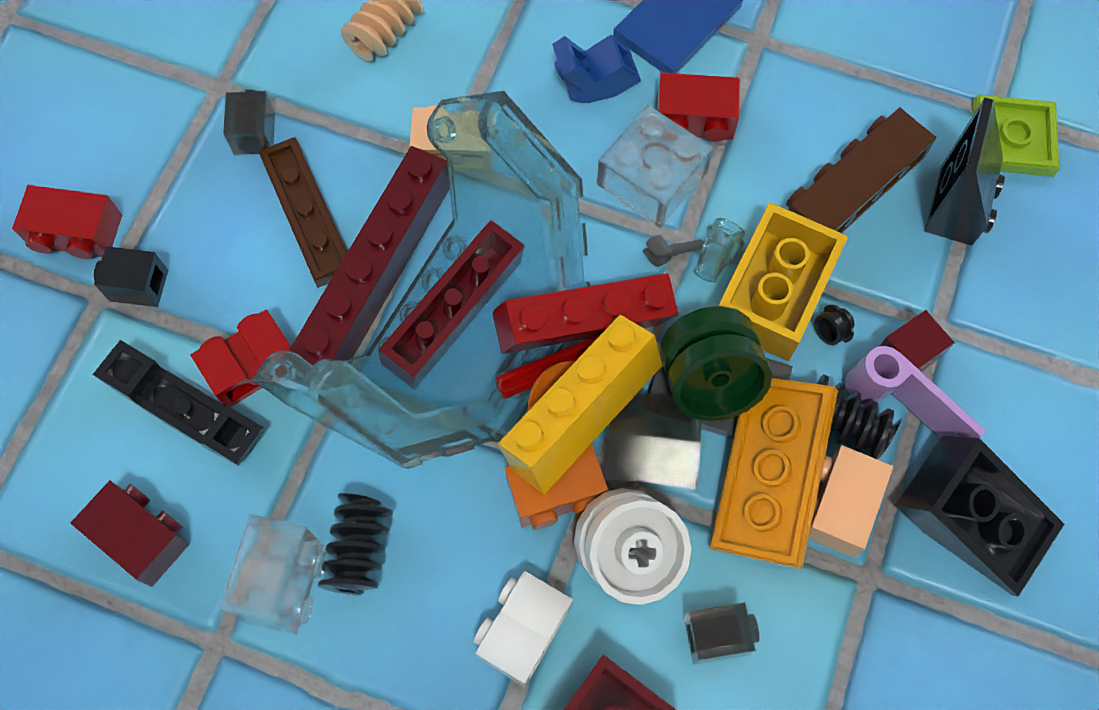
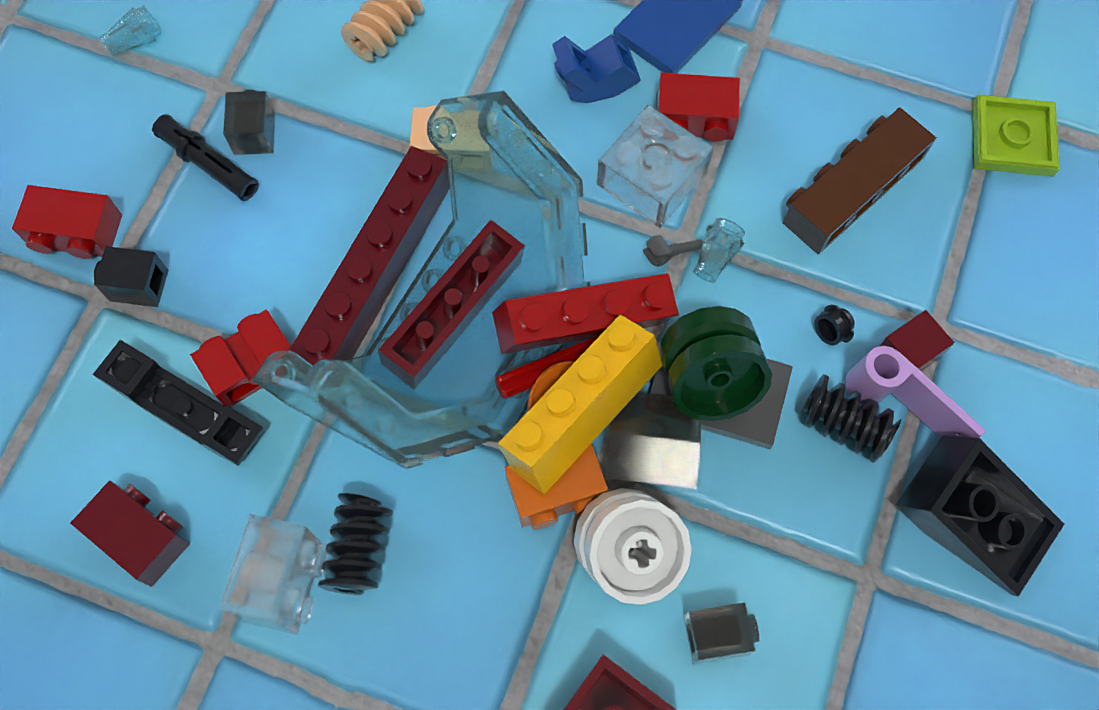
reddish brown tile [258,137,347,288] -> none
white brick [473,571,573,687] -> none
light orange tile [710,378,838,570] -> none
yellow brick [718,202,848,362] -> none
light nougat brick [809,445,894,558] -> none
black slope [924,98,1005,246] -> none
none -> clear light blue cone [100,5,162,57]
none -> black pin [152,114,259,201]

